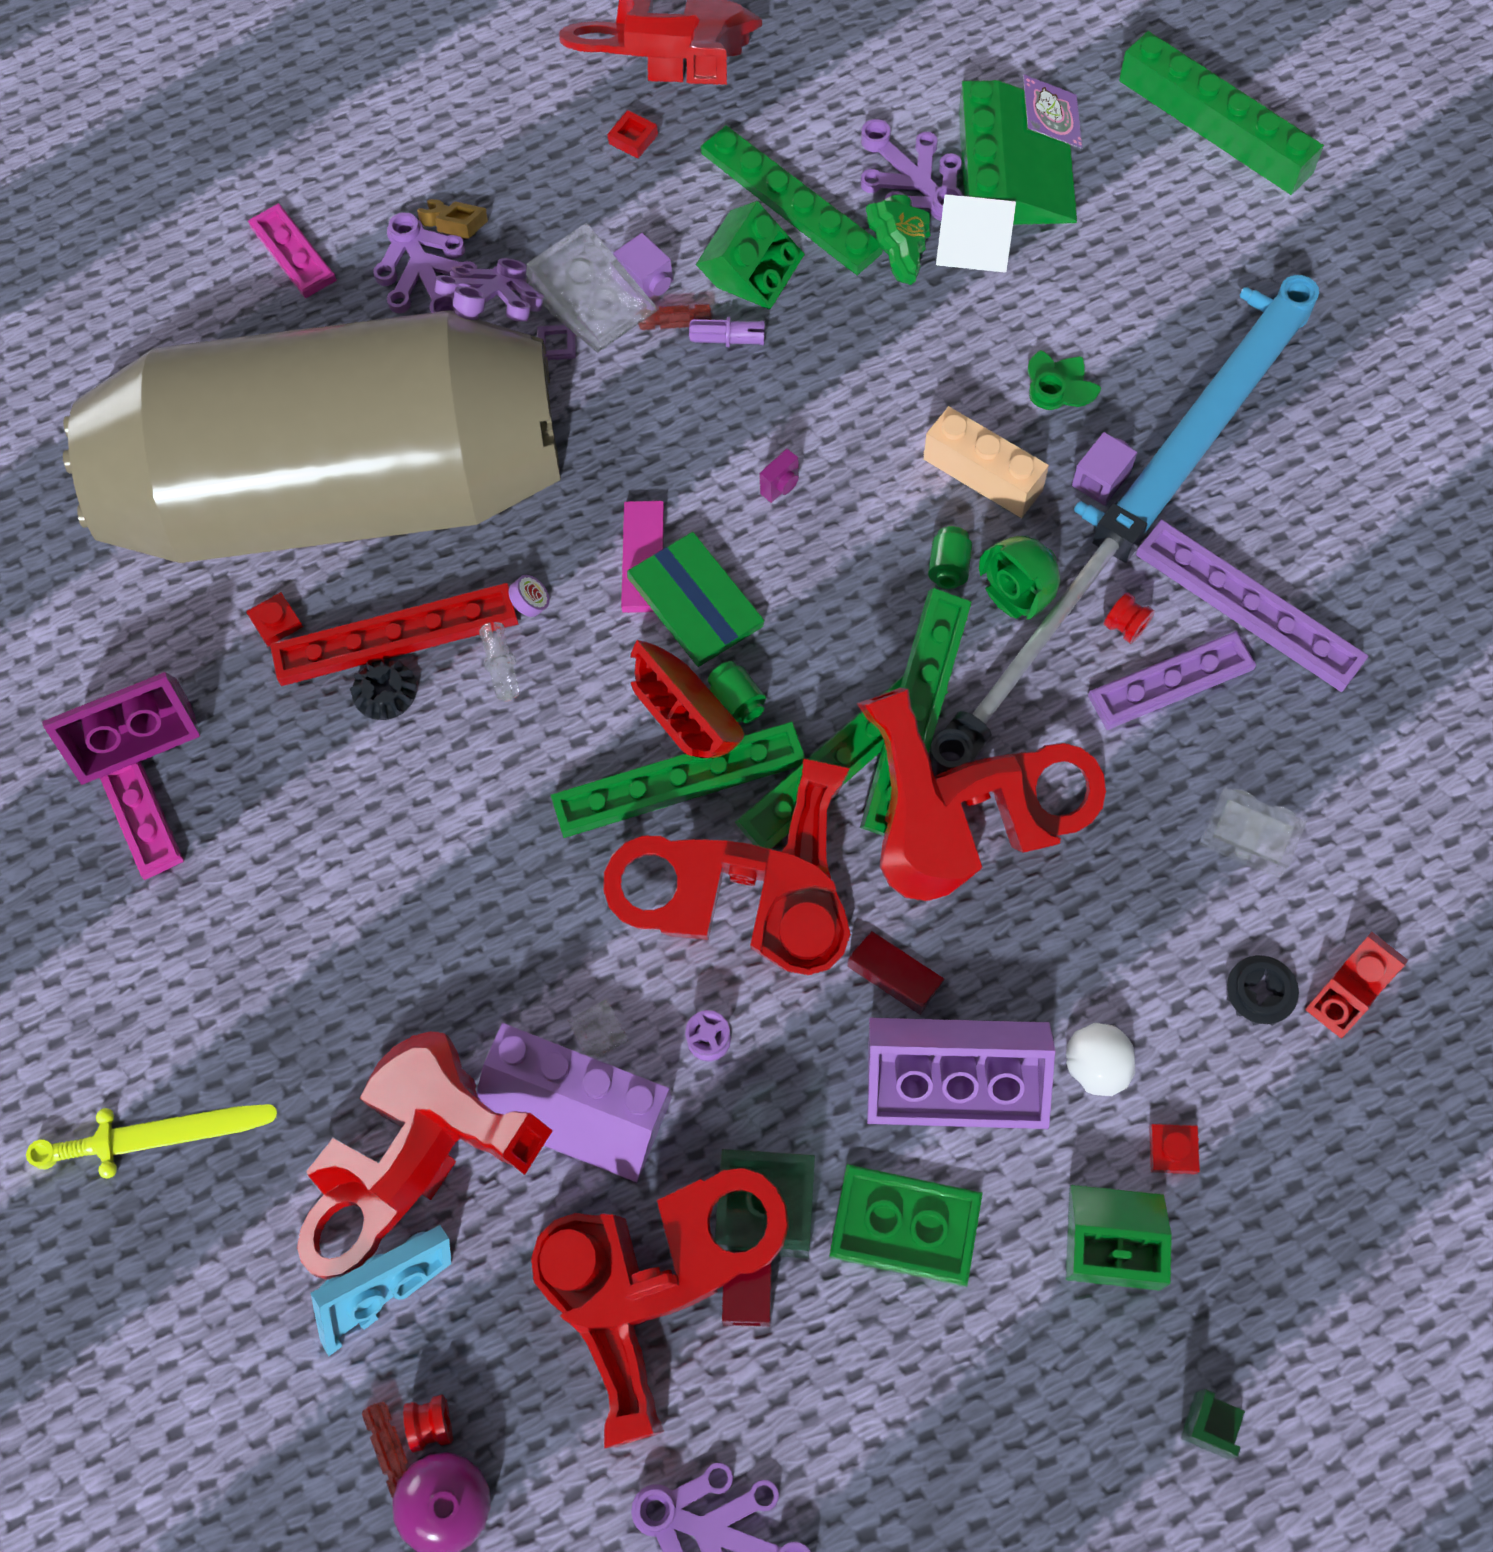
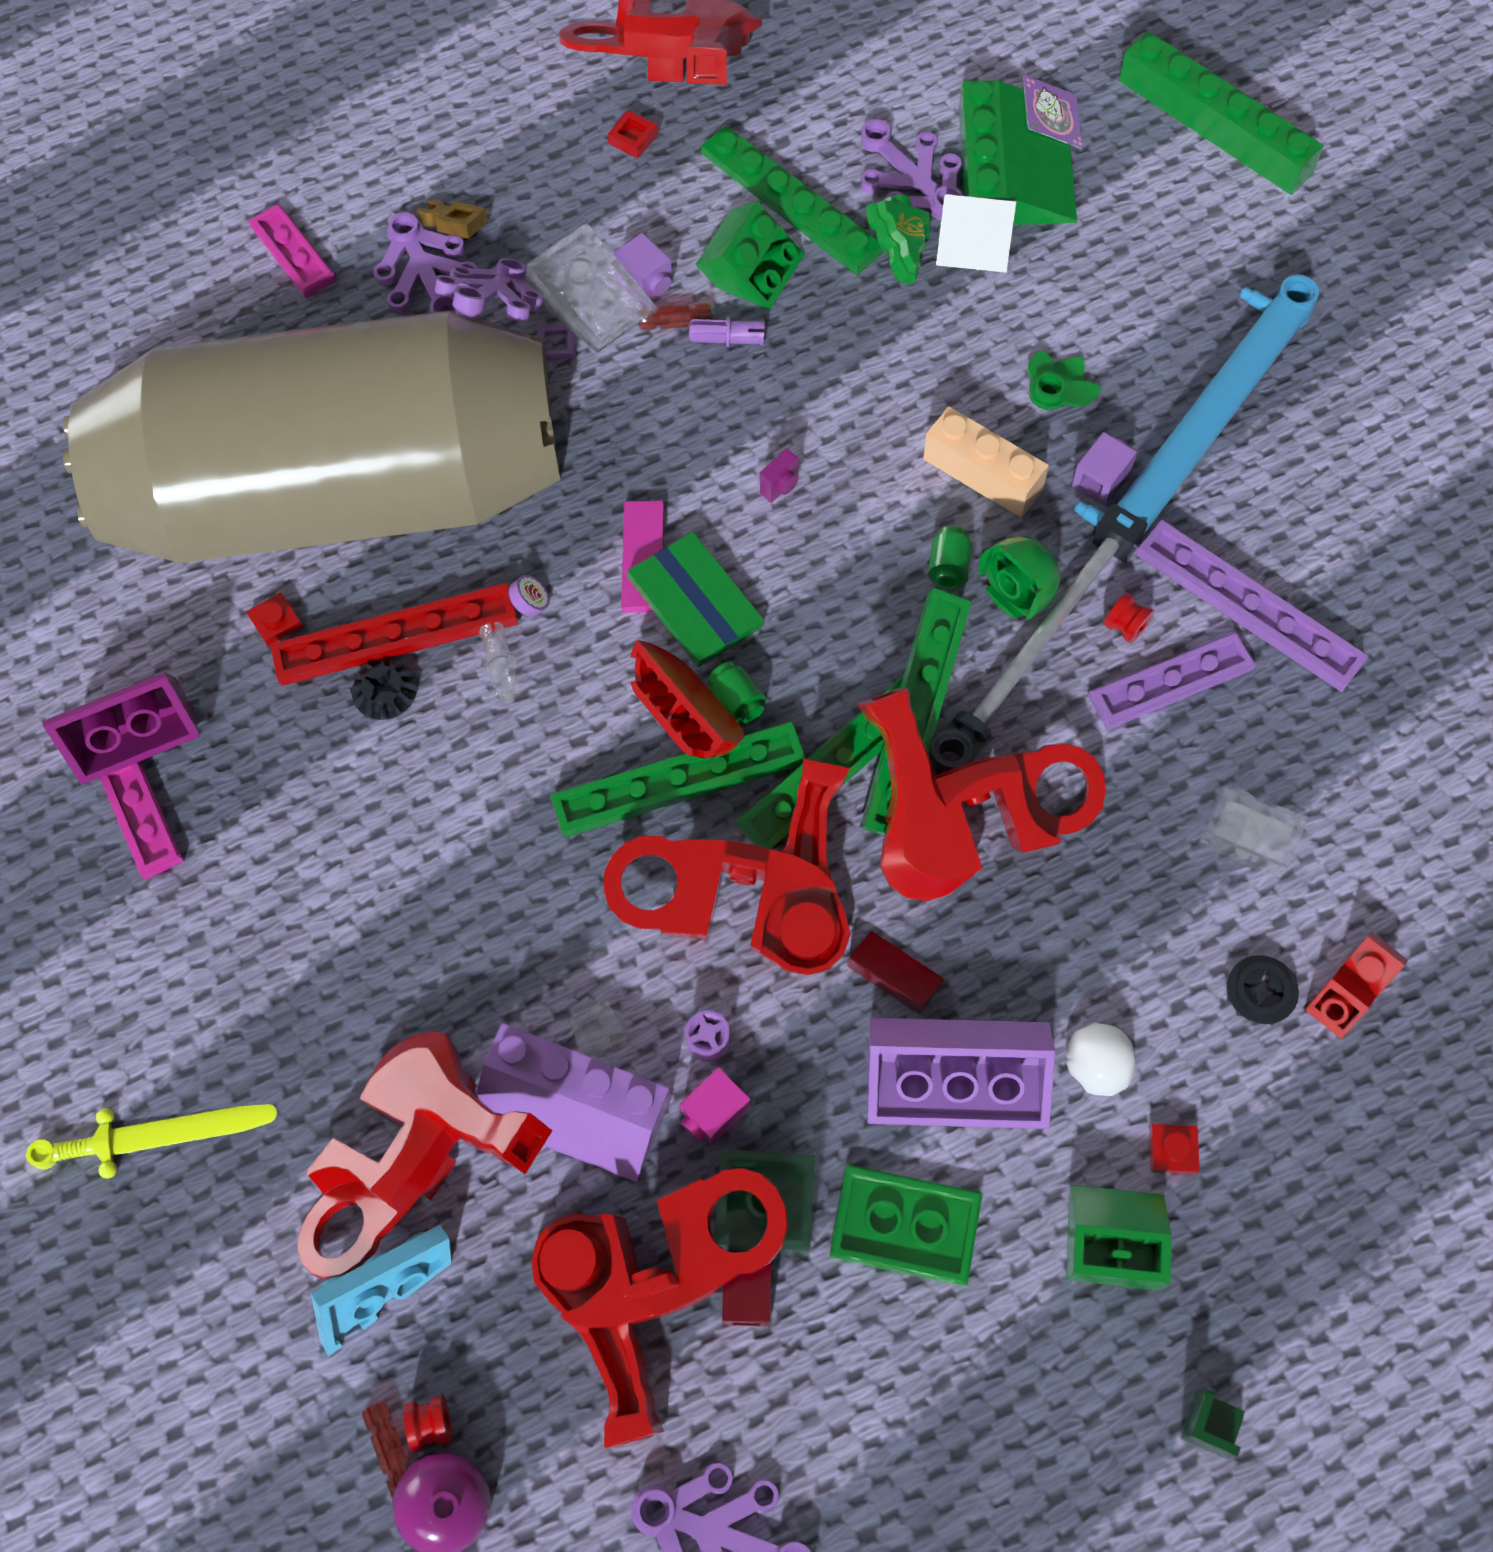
none -> dark pink brick [679,1067,751,1146]

